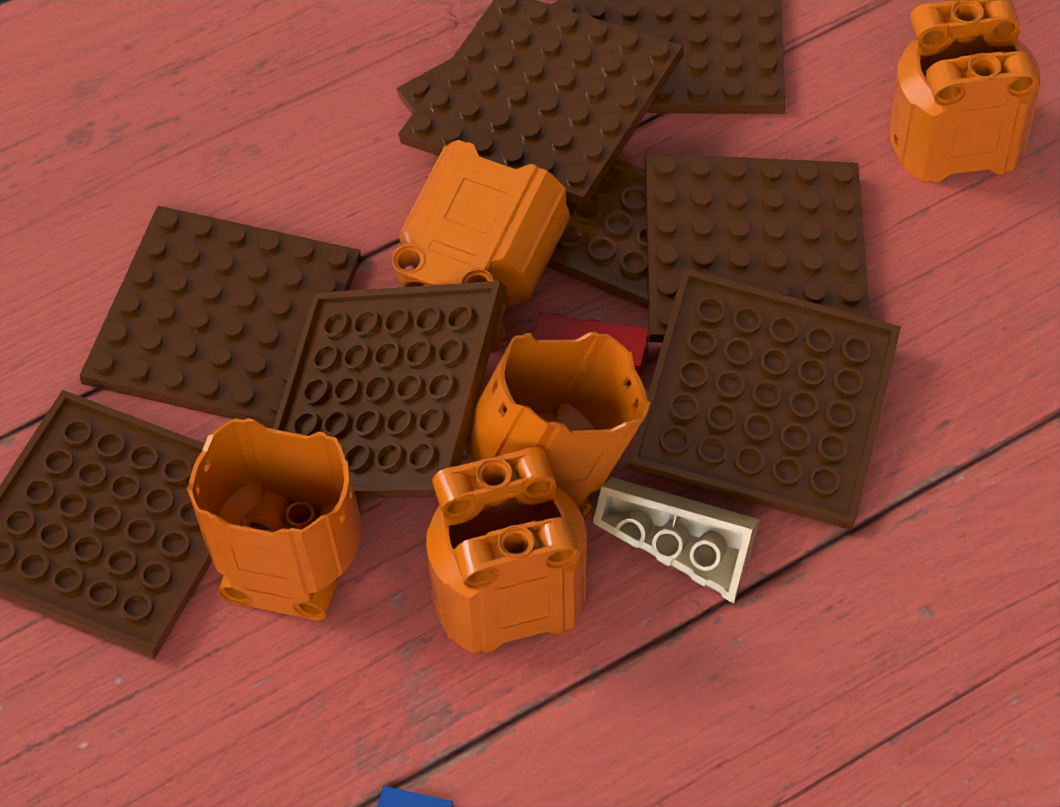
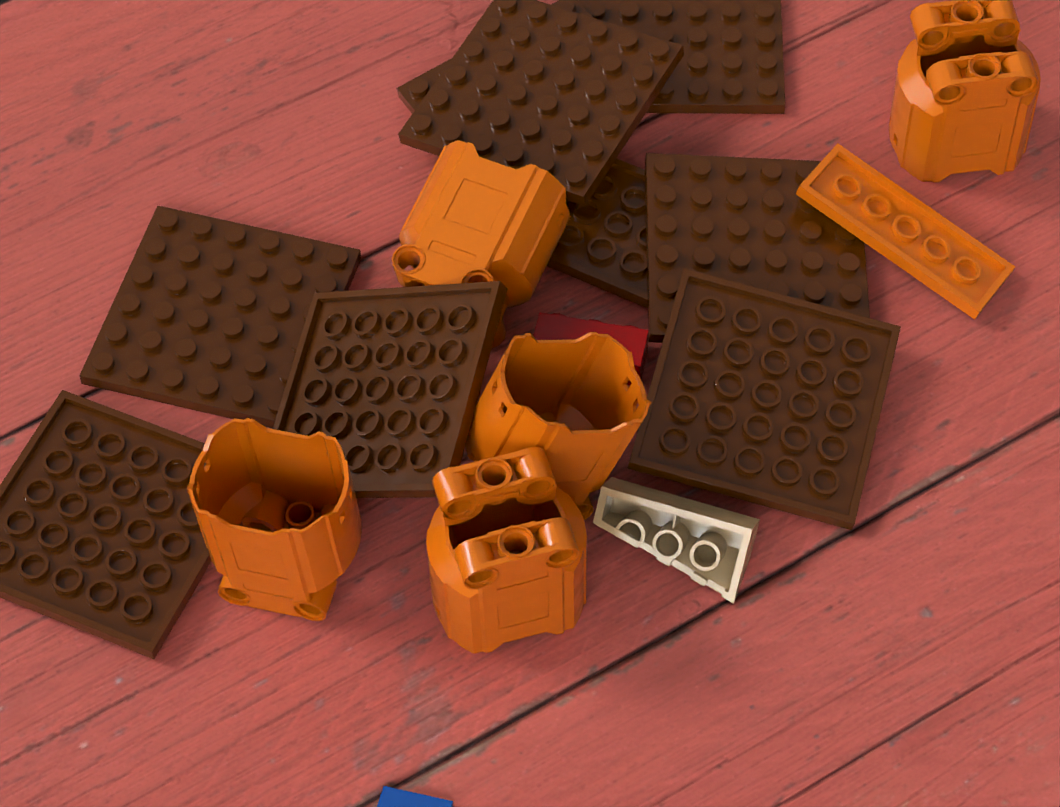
none -> orange plate [796,143,1015,320]

